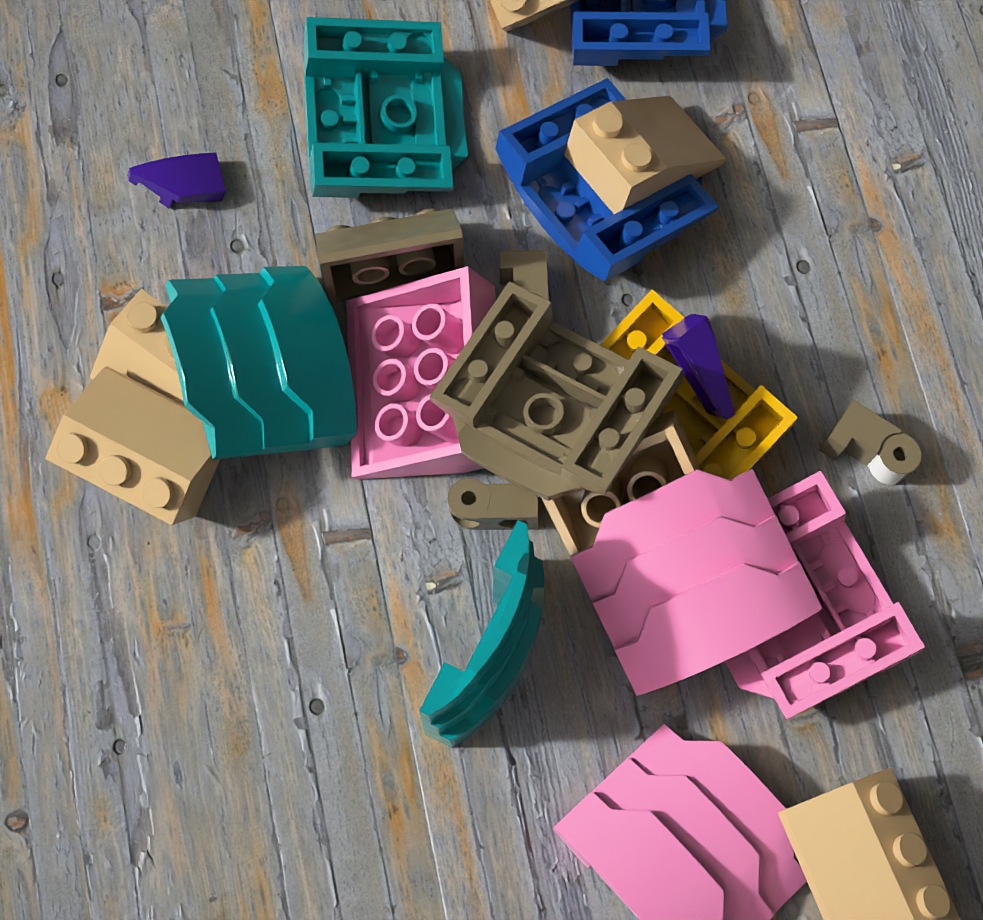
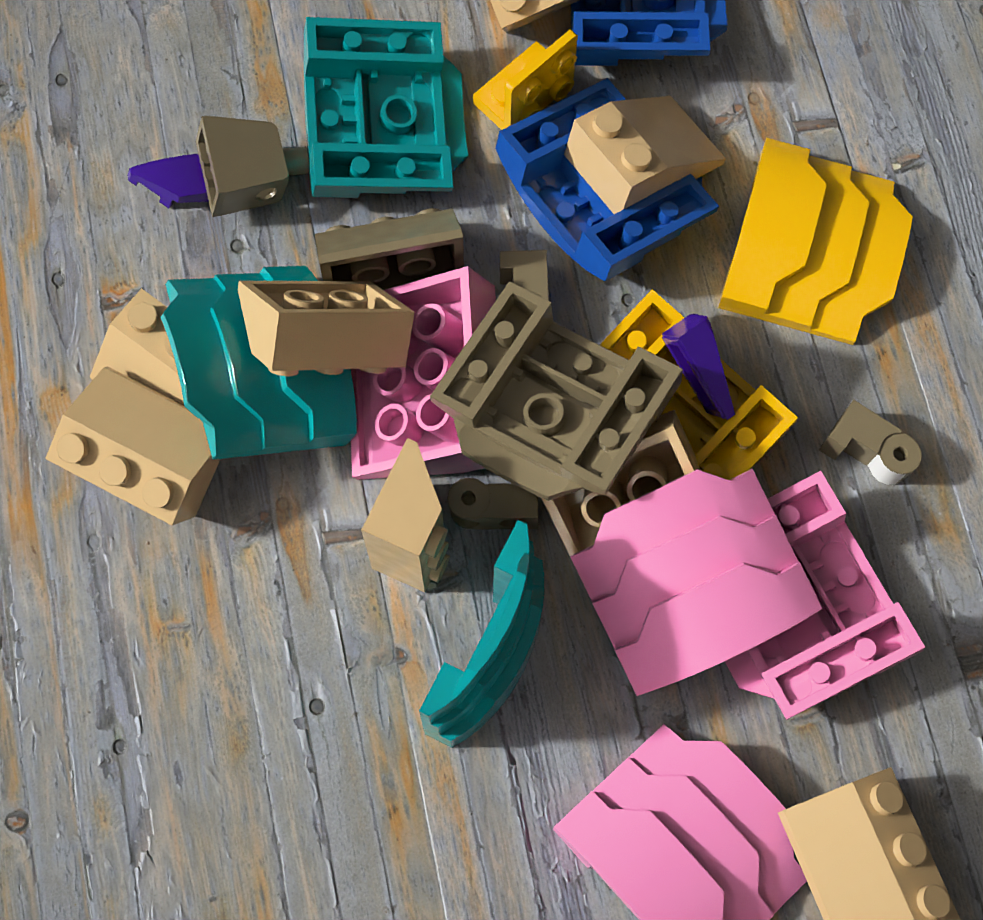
none -> dark tan torso [195,116,309,217]
none -> tan slope [238,281,415,376]
none -> tan slope [361,438,450,593]
none -> yellow bracket [473,29,578,130]
none -> yellow slope [718,138,913,345]

